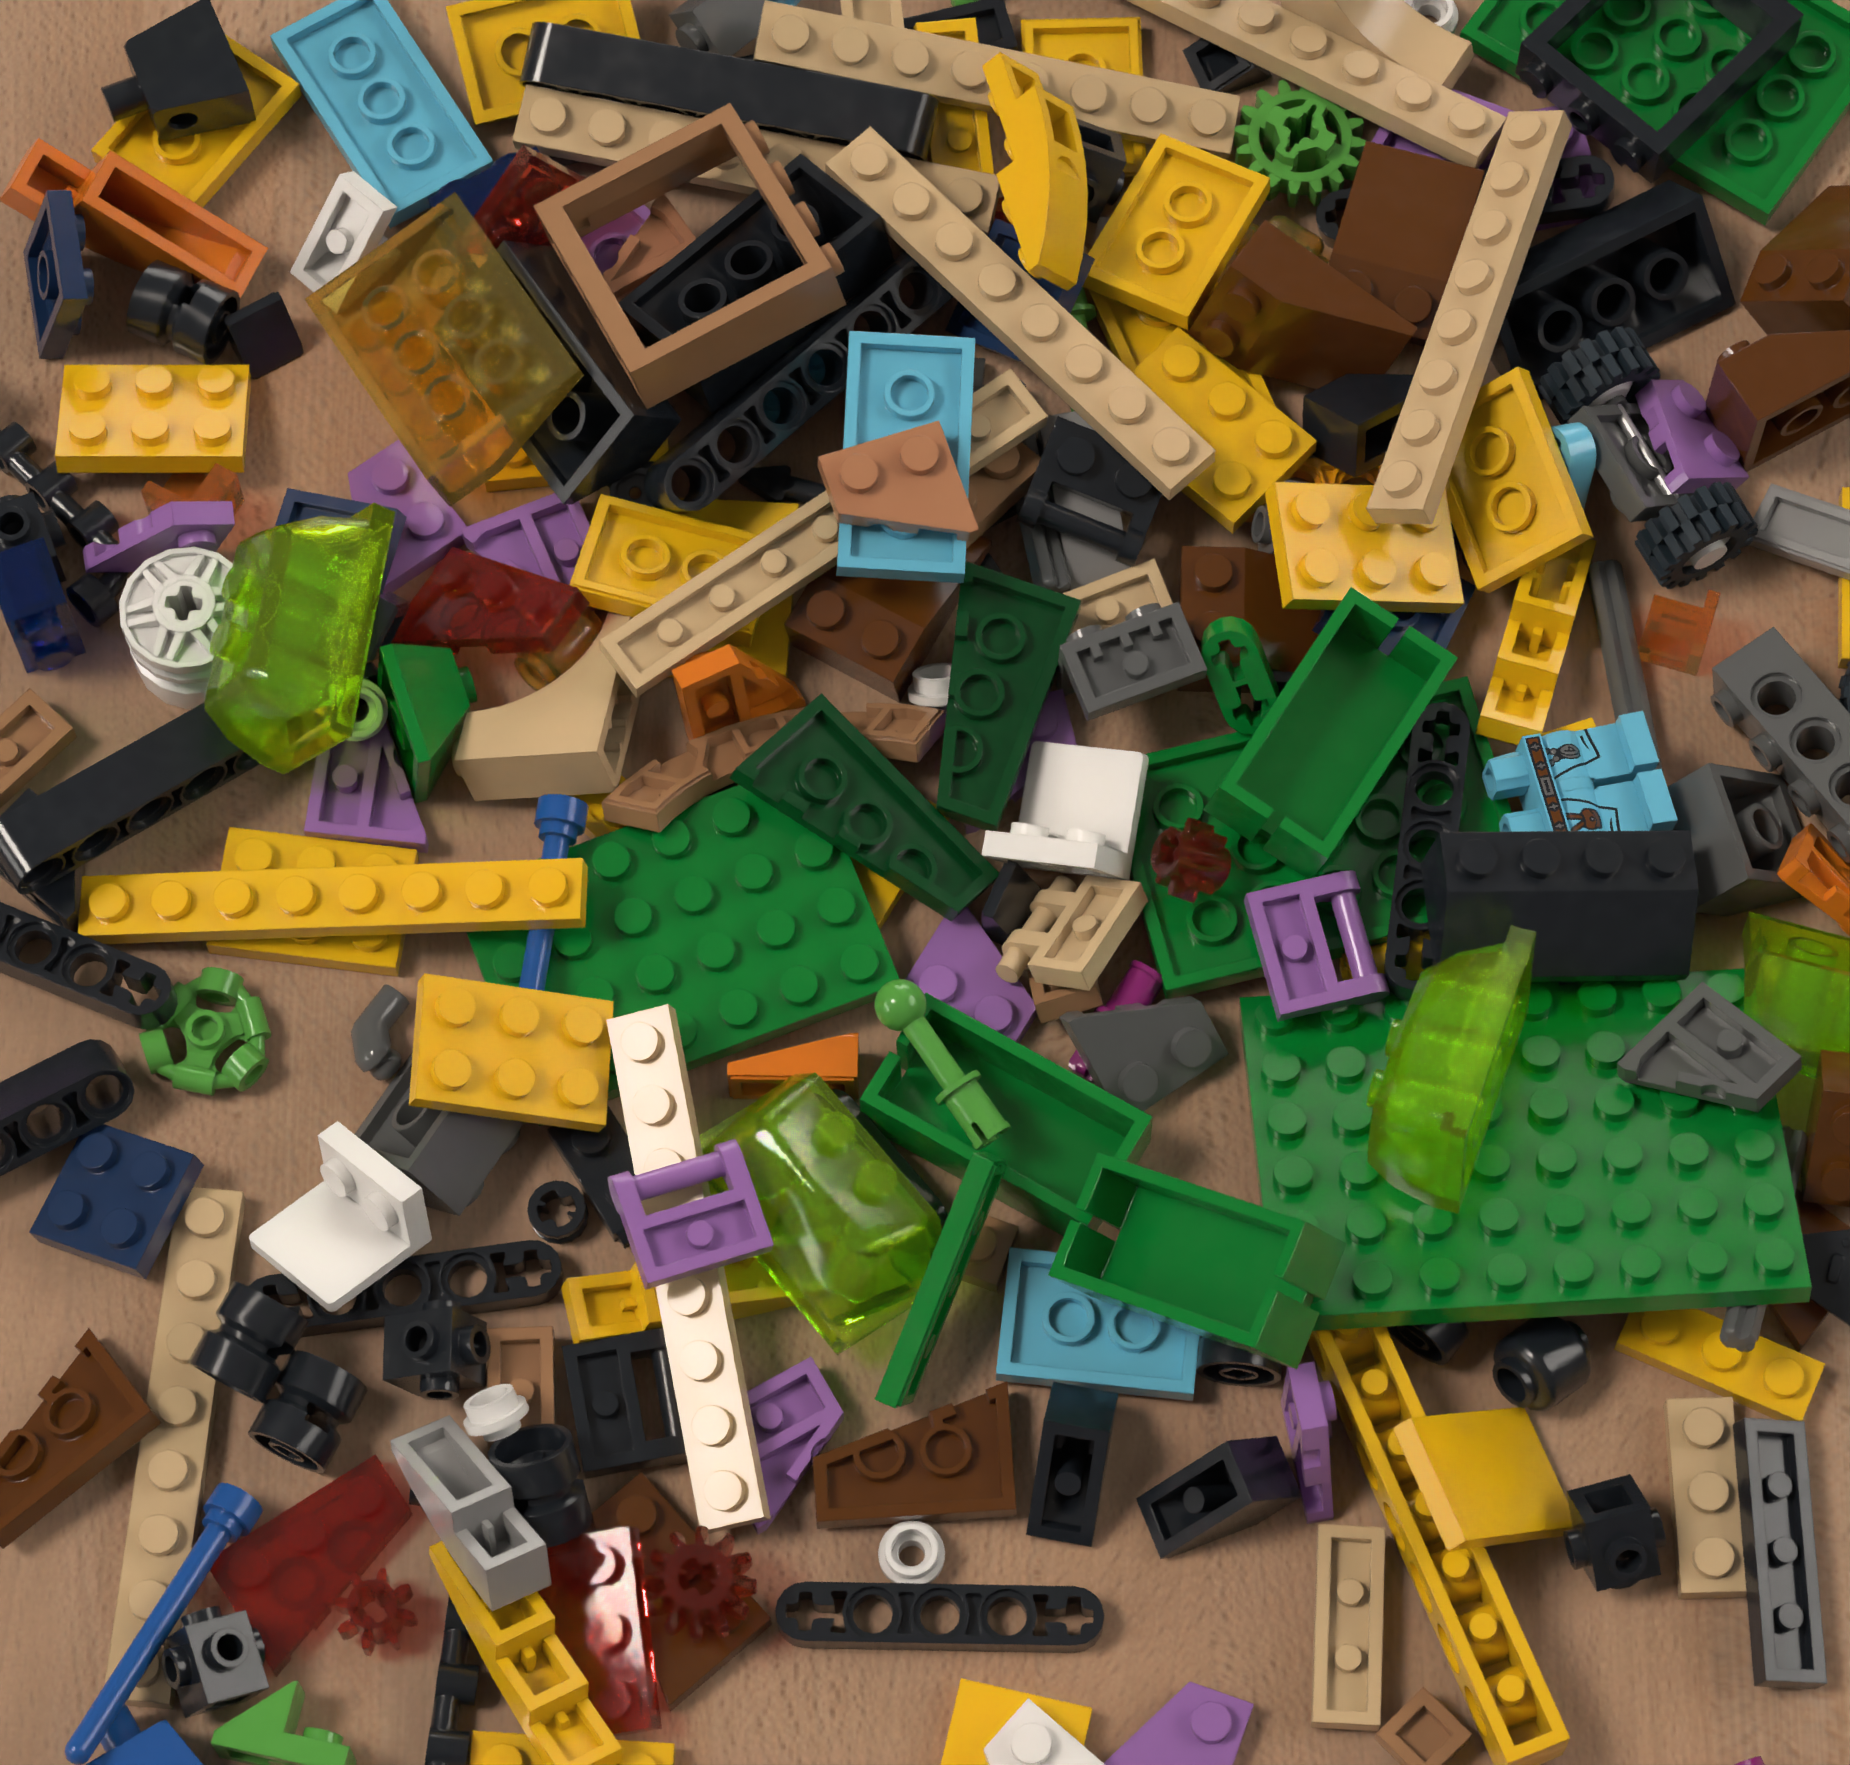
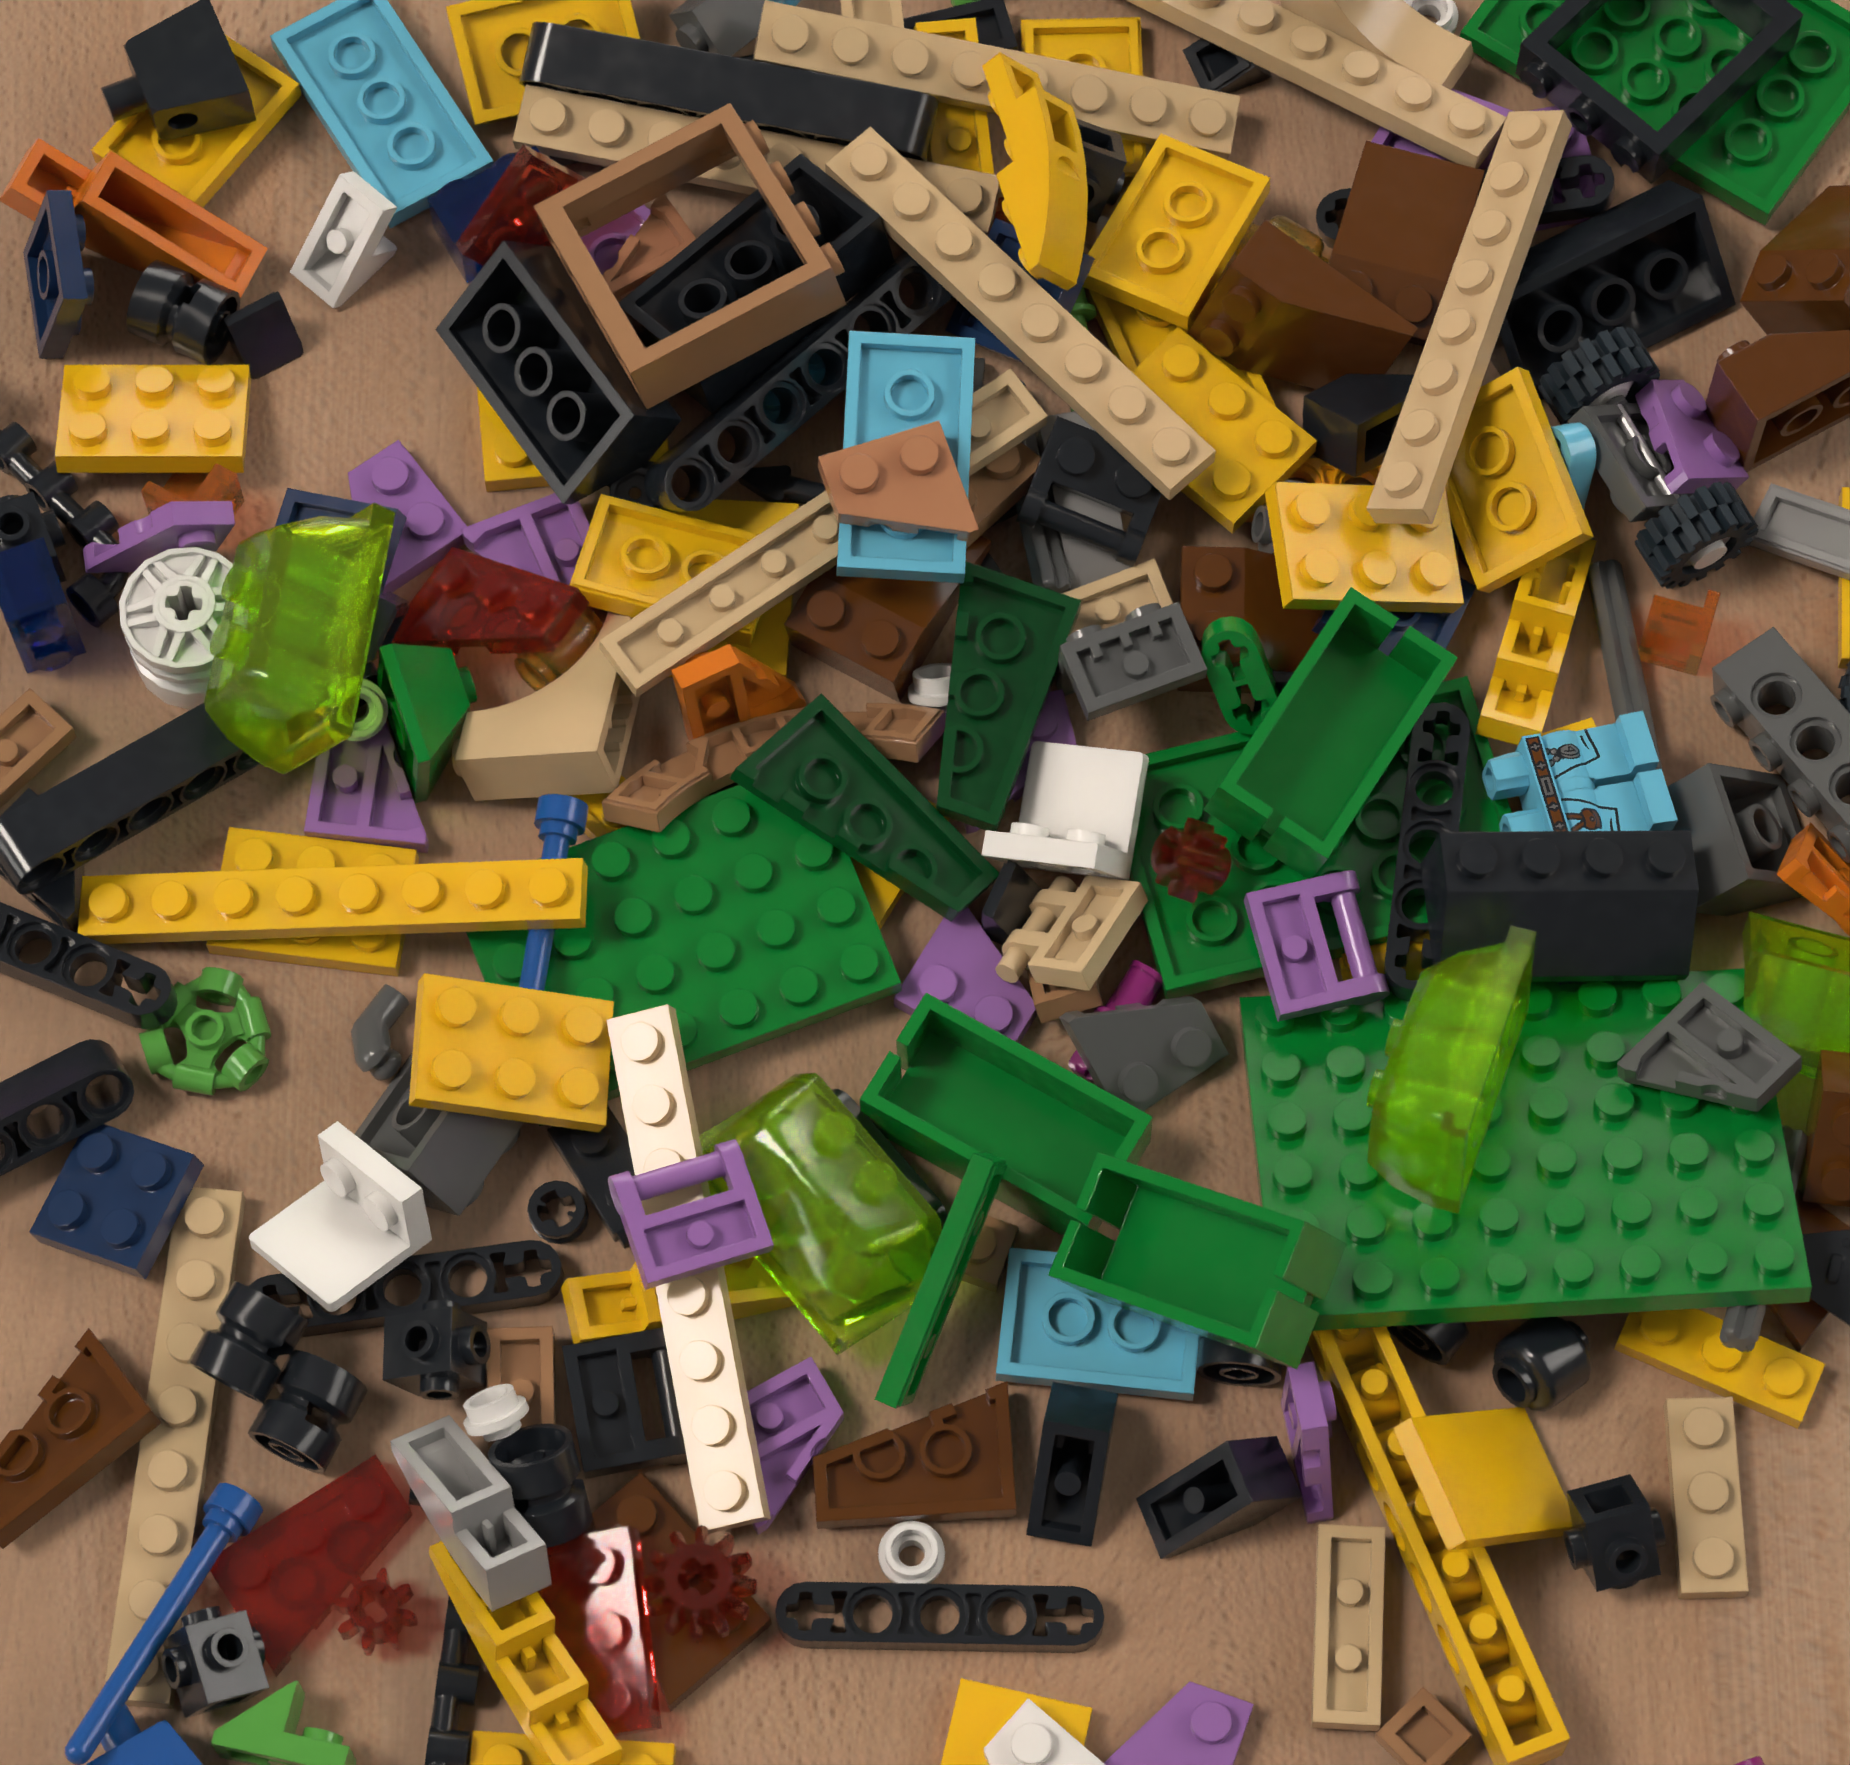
clear yellow slope [304,192,584,507] -> none
orange slope [727,1033,860,1101] -> none
bright green pin [874,979,1011,1151] -> none
bright green gear [1233,79,1366,208] -> none
plate [1733,1418,1827,1689] -> none

